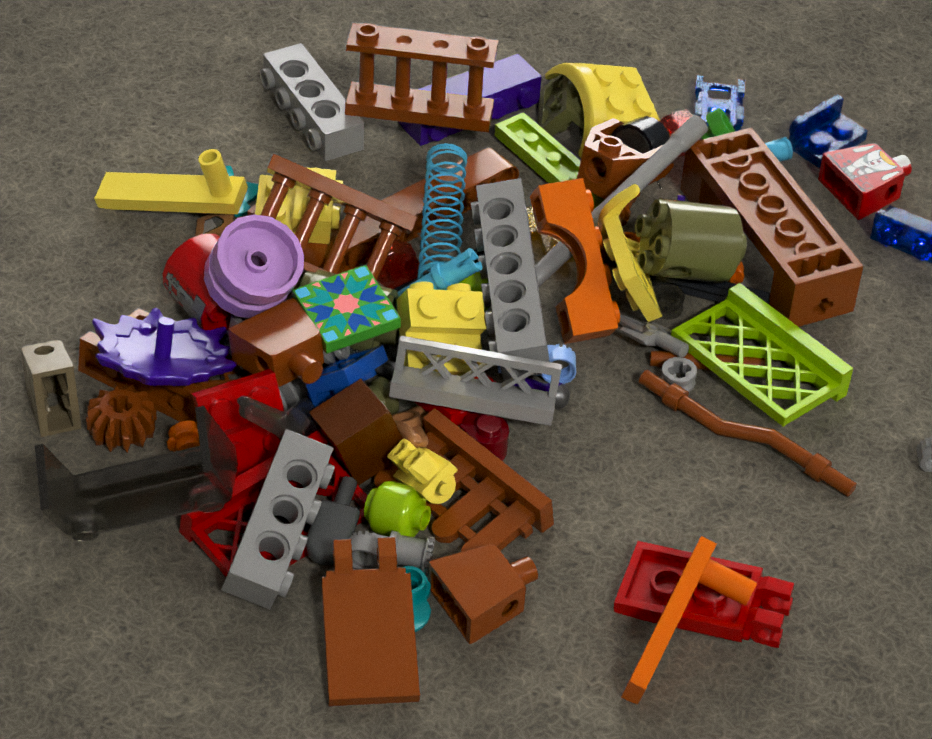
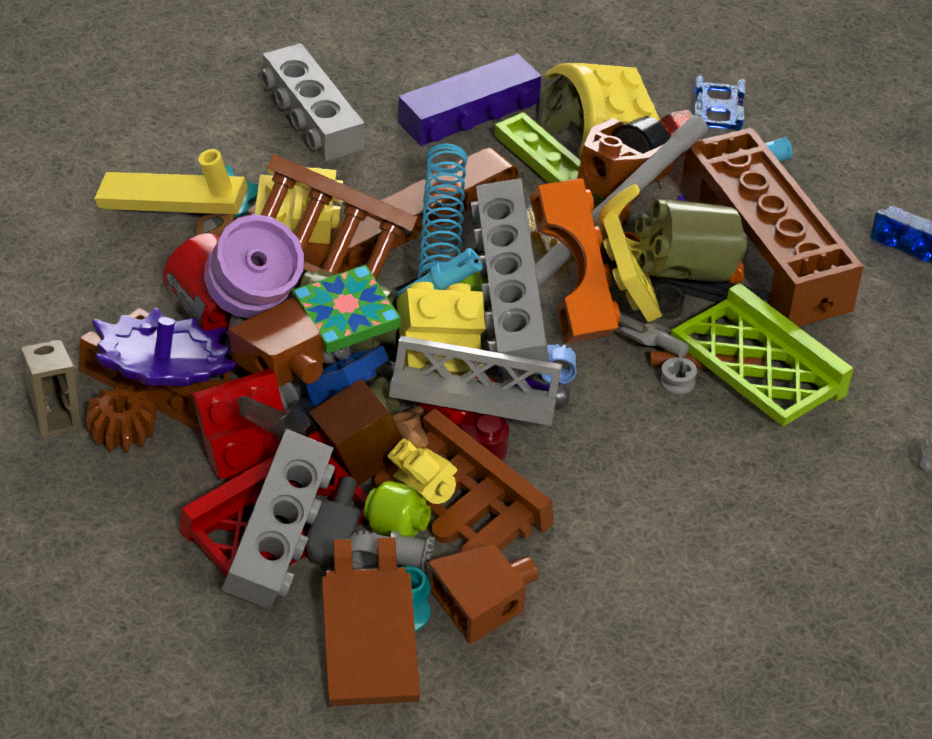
clear smoke windscreen [35,406,238,541] -> none
orange plate [167,420,205,458] -> none
dark orange fence [345,23,499,133] -> none
clear red plate [368,240,420,289] -> none
red tile [614,541,794,648] -> none
orange piece [621,536,757,705] -> none
dark orange bar [638,369,857,497] -> none
bright green tile [701,108,735,139] -> none
clear blue bracket [789,94,868,169] -> none
red torso [818,143,912,220] -> none

